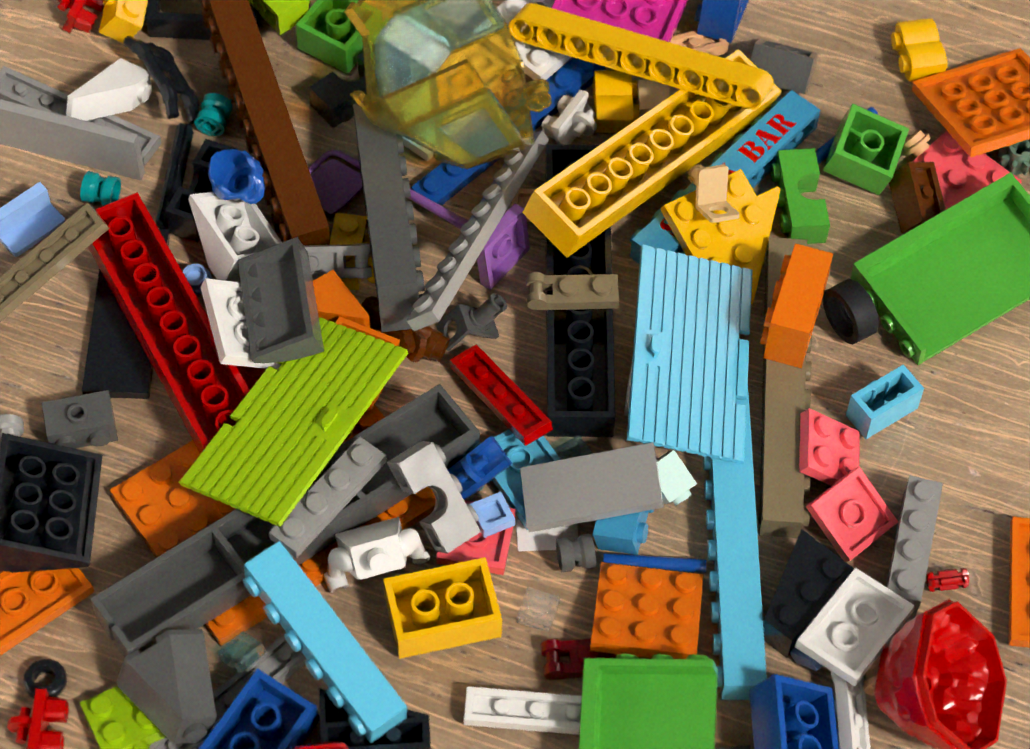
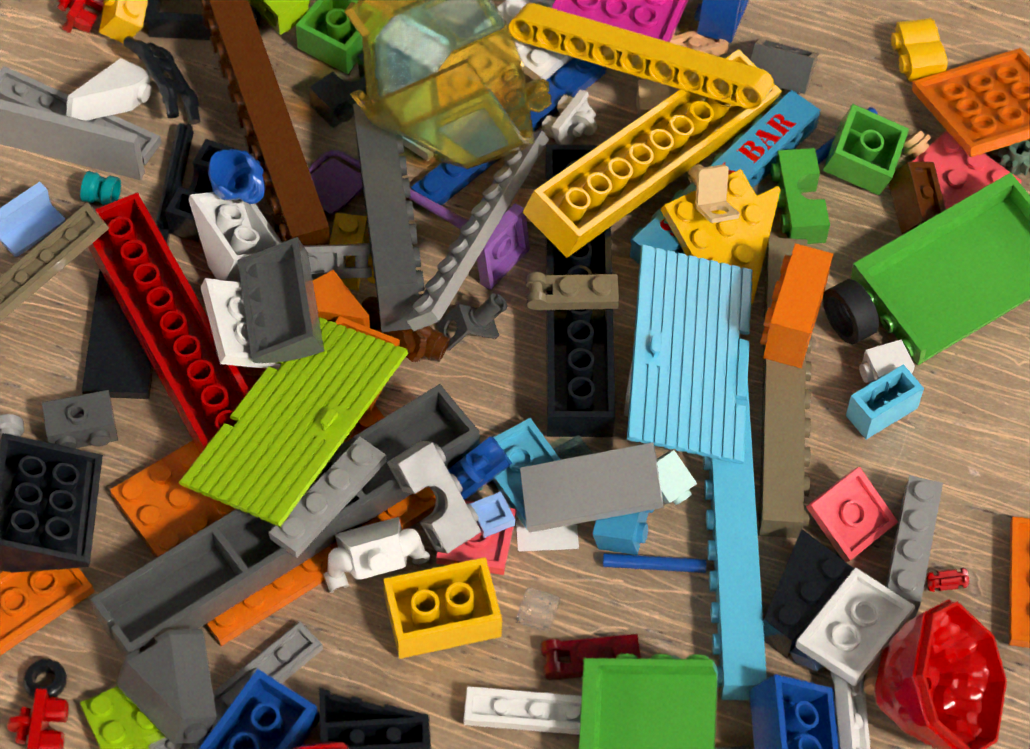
light blue plate [183,264,212,295] -> none
teal wheel [195,93,233,136] -> none
clear light blue tile [217,631,267,674] -> none
medium azure brick [243,541,407,743] -> none
red plate [450,344,553,446] -> none
dark grey wheel [556,534,596,573] -> none
orange plate [590,562,704,659] -> none
yellow brick [593,70,639,133] -> none
coral plate [799,408,860,486] -> none
none -> white brick [859,339,915,383]

